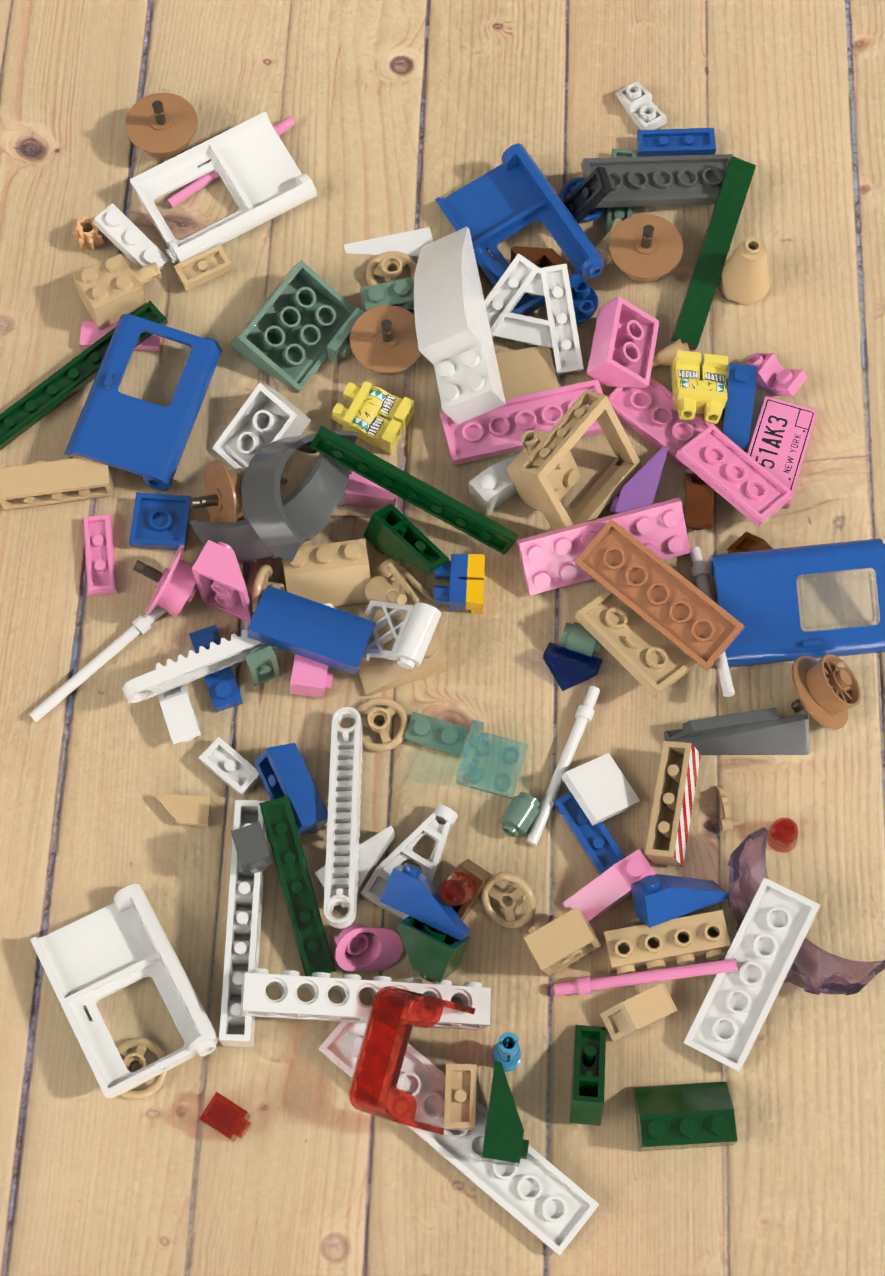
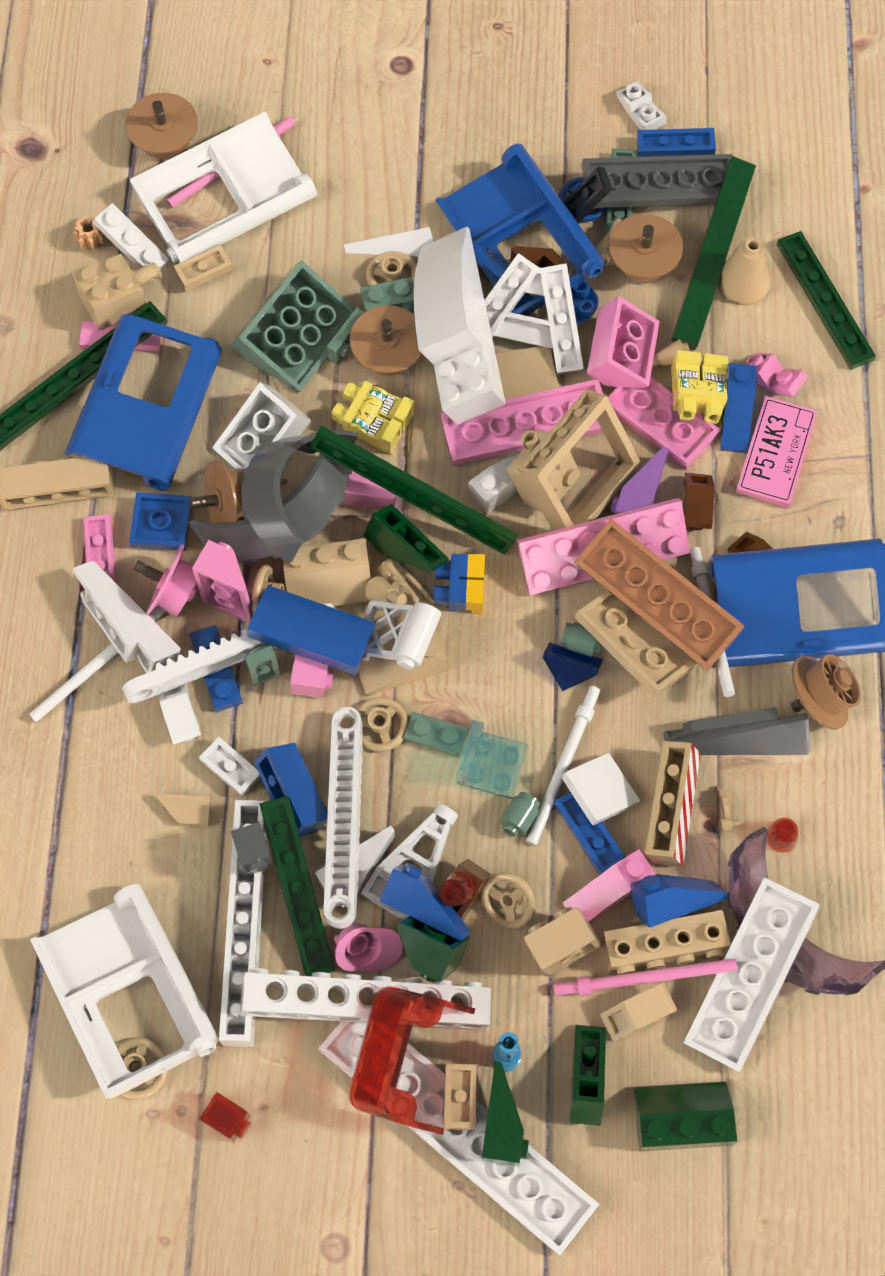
bright pink tile [675,424,794,527] -> none
none -> white wedge [73,561,181,673]
none -> dark green tile [776,231,876,370]

